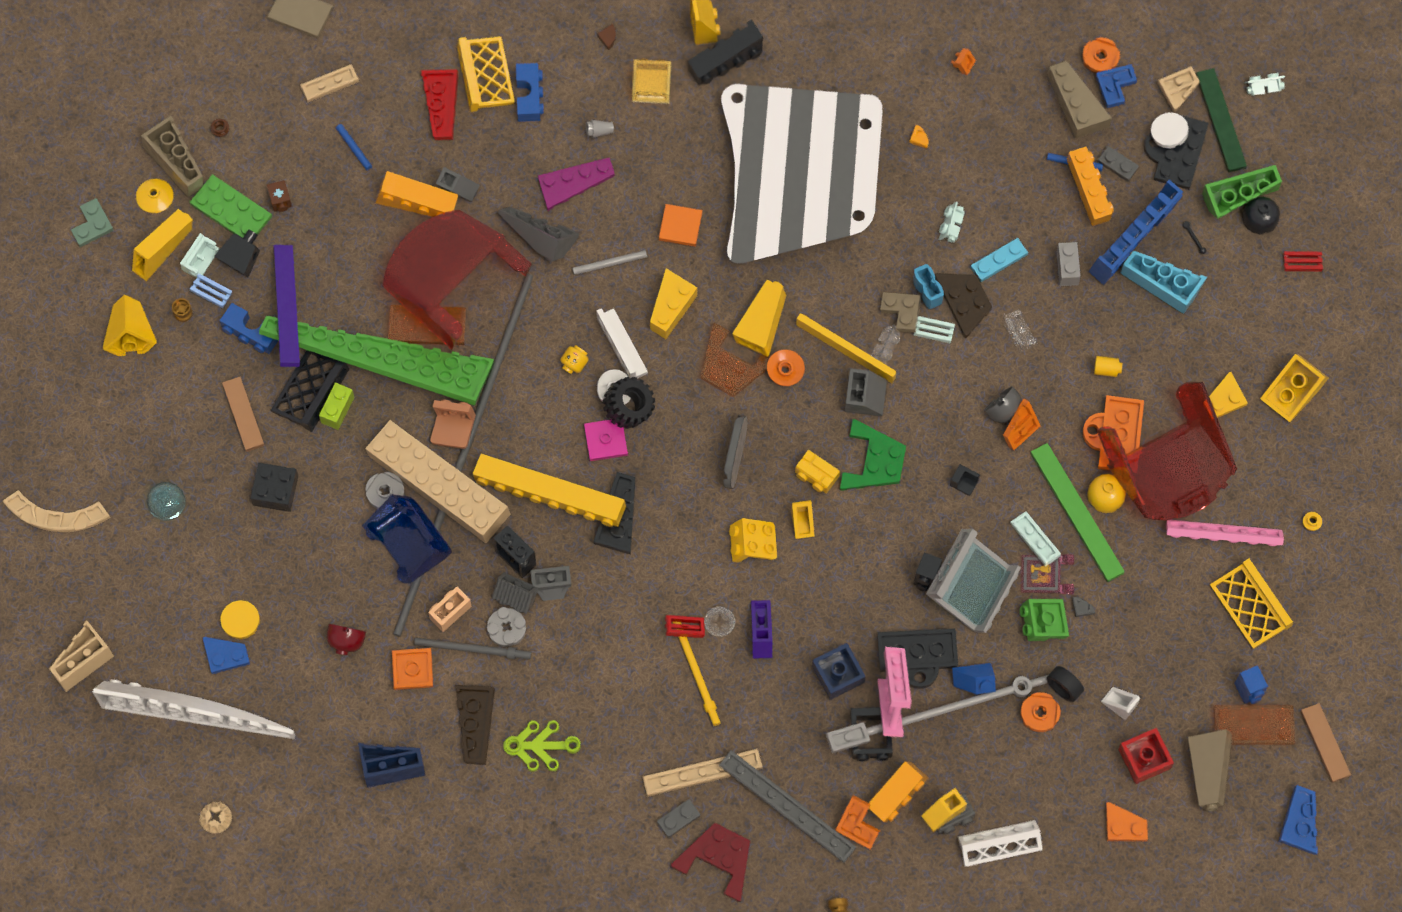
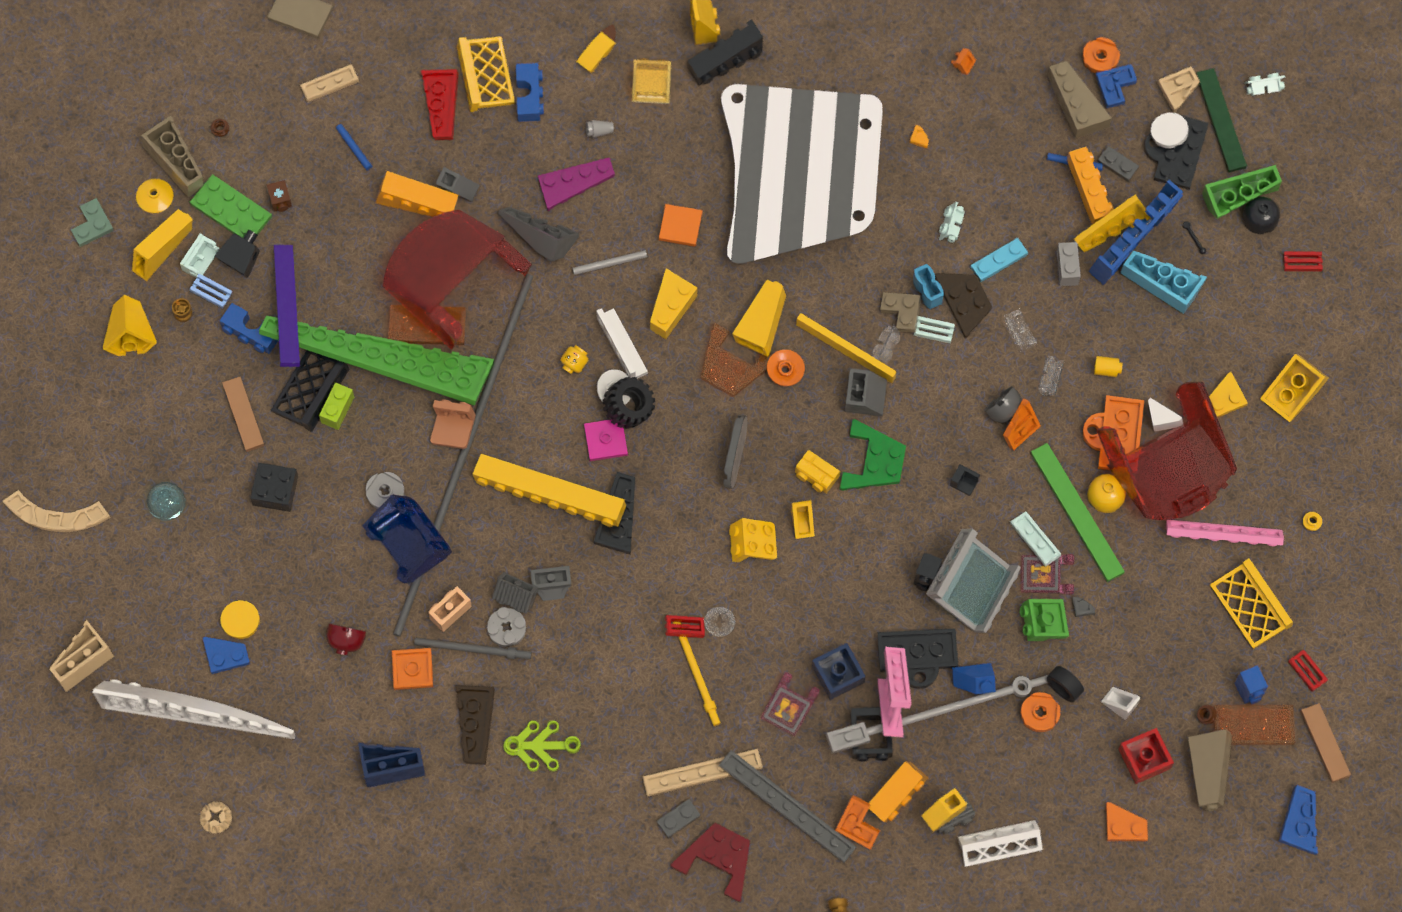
tan brick [365,420,511,543] -> none
black window [493,525,536,579] -> none
dark purple slope [751,600,772,658] -> none
none -> yellow slope [577,32,616,72]
none -> clear pink flag [760,672,819,737]
none -> clear hinge [1038,356,1064,396]
none -> yellow wing [1074,195,1151,253]
none -> white slope [1148,398,1183,431]
none -> reddish brown plate [1197,705,1217,725]
none -> red tile [1288,649,1328,692]

